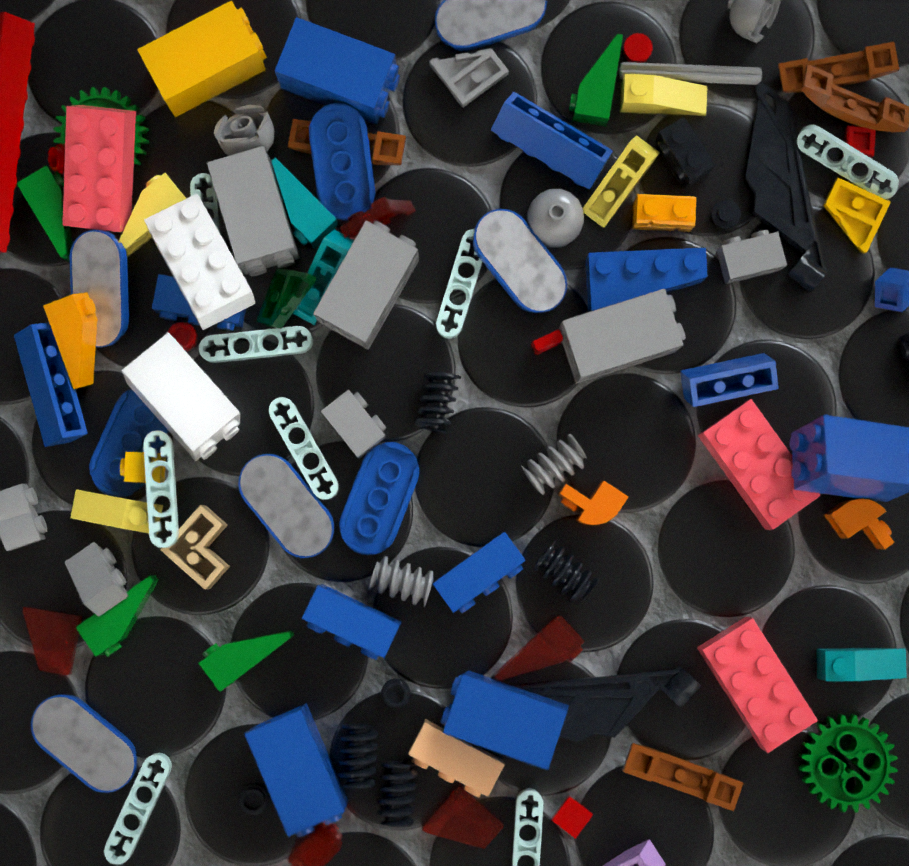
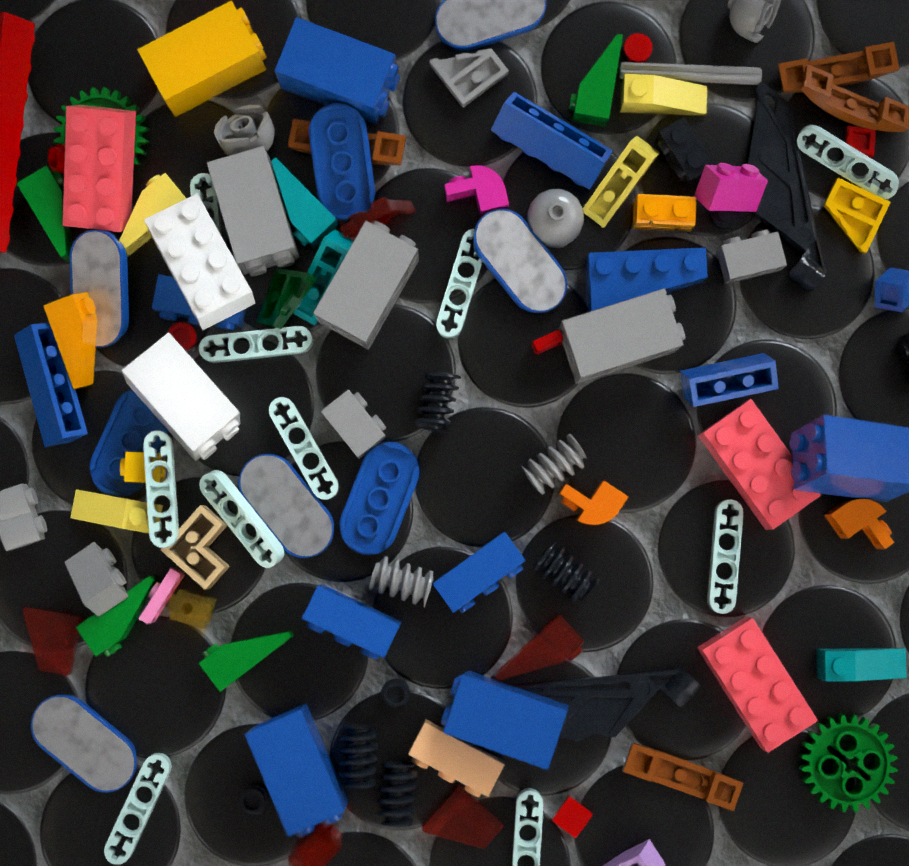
none -> bright pink plate [139,567,185,624]
none -> clear yellow brick [168,589,217,629]
none -> light aqua beam [199,470,284,568]
none -> dark pink brick [444,165,509,217]
none -> dark pink brick [694,163,768,212]
none -> light aqua beam [707,499,743,614]

